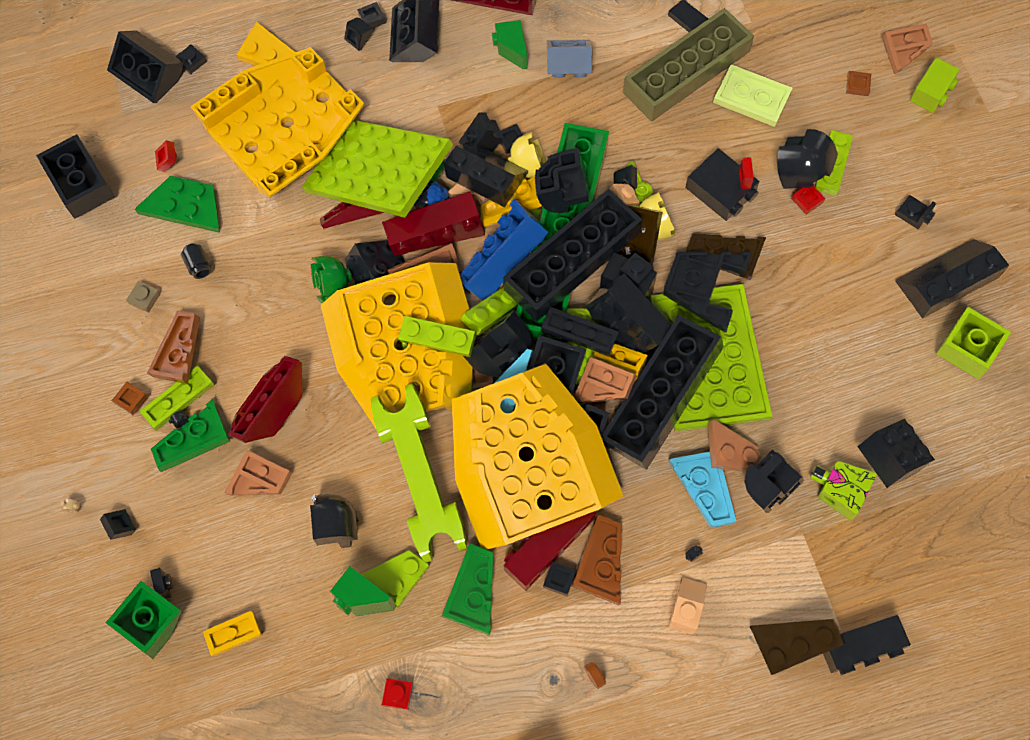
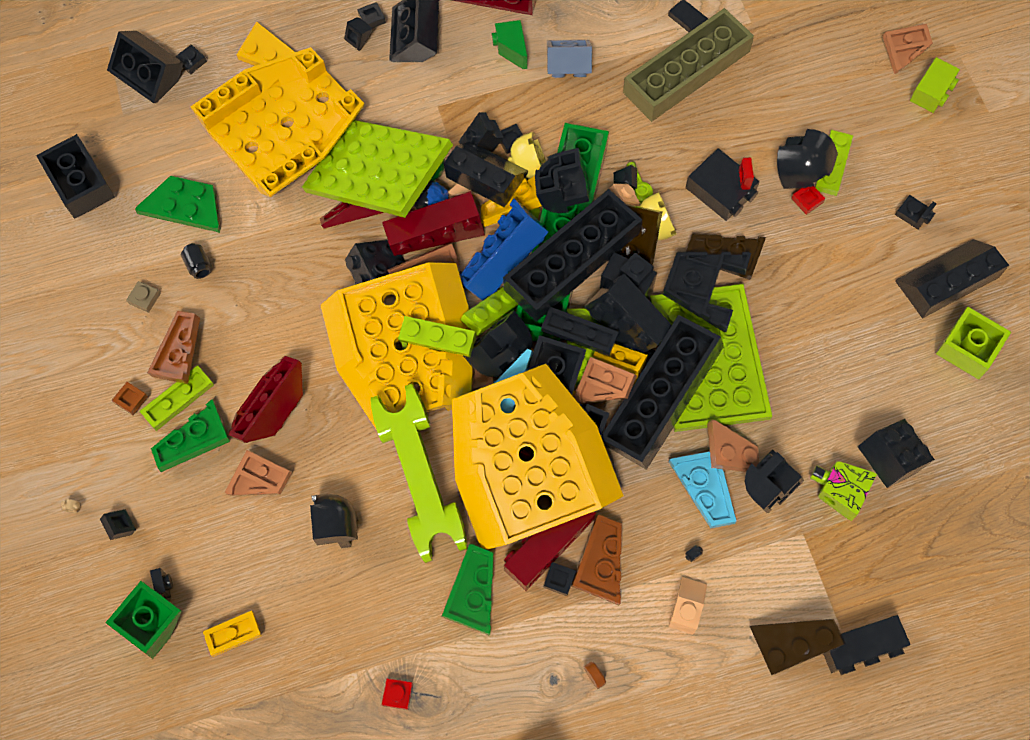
red plate [155,140,177,172] -> none
black piece [169,411,189,428] -> none
green cylinder [310,255,351,303] -> none
green slope [330,566,396,616] -> none
lime wing [361,550,430,608] -> none
yellowish green plate [713,64,792,127] -> none
dark orange tile [846,71,871,96] -> none

